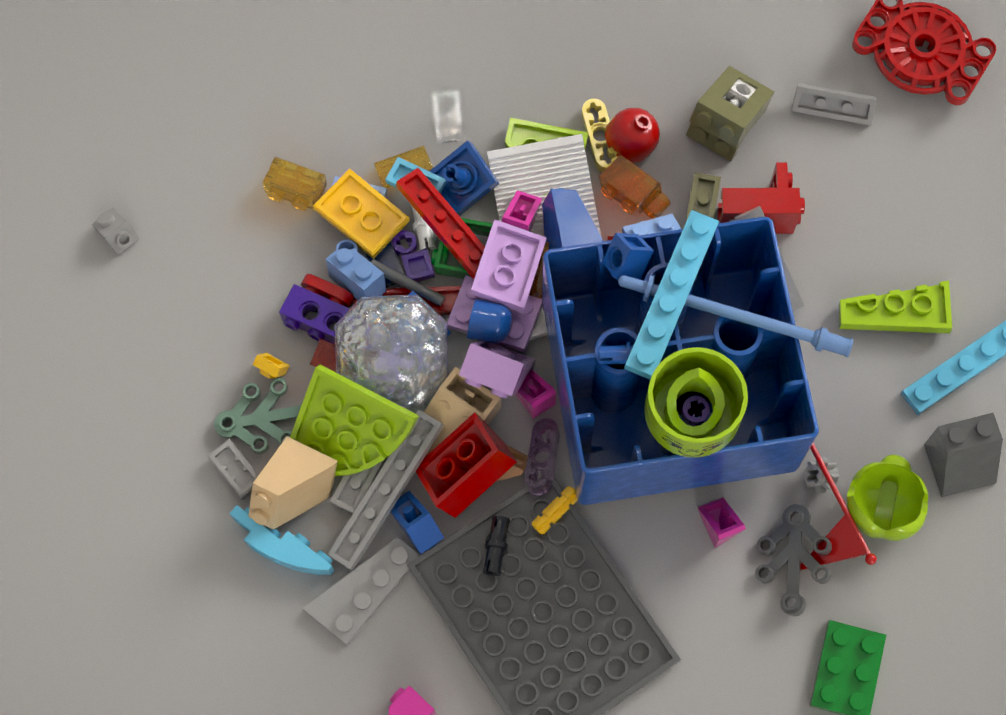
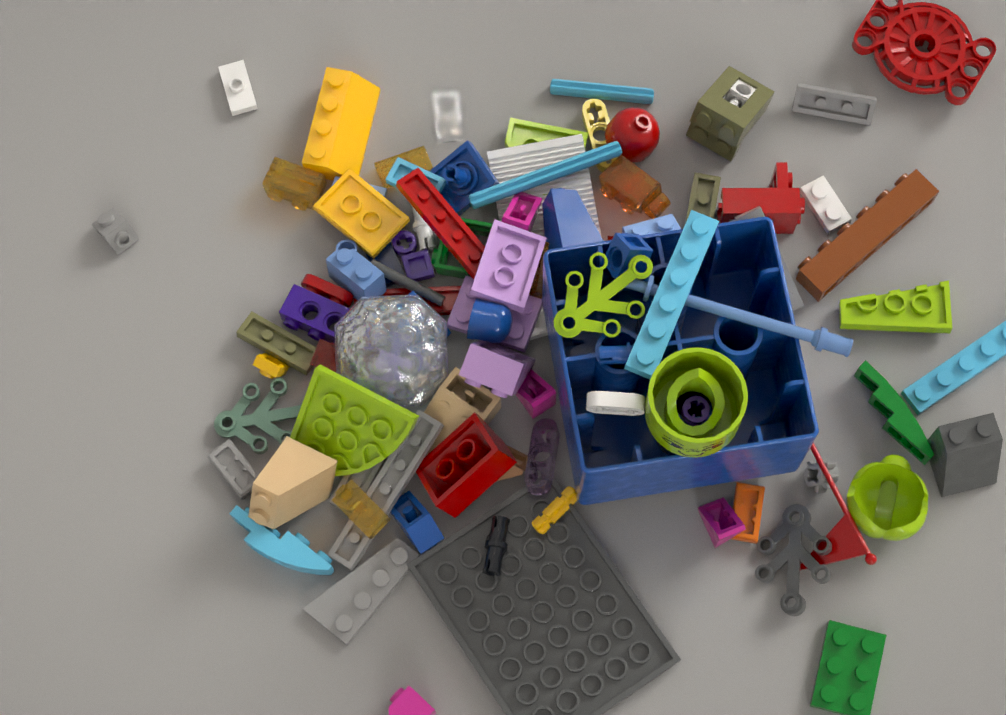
none -> white plate [218,60,258,116]
none -> olive plate [236,311,322,376]
none -> yellow slope [302,67,381,181]
none -> clear yellow plate [332,479,391,539]
none -> medium azure axle [469,141,622,209]
none -> medium azure axle [550,79,654,104]
none -> lime plant [553,252,653,338]
none -> white beam [586,391,645,416]
none -> orange plate [731,482,765,544]
none -> dark orange brick [796,169,939,302]
none -> white plate [800,175,852,235]
none -> green slope [854,360,934,465]

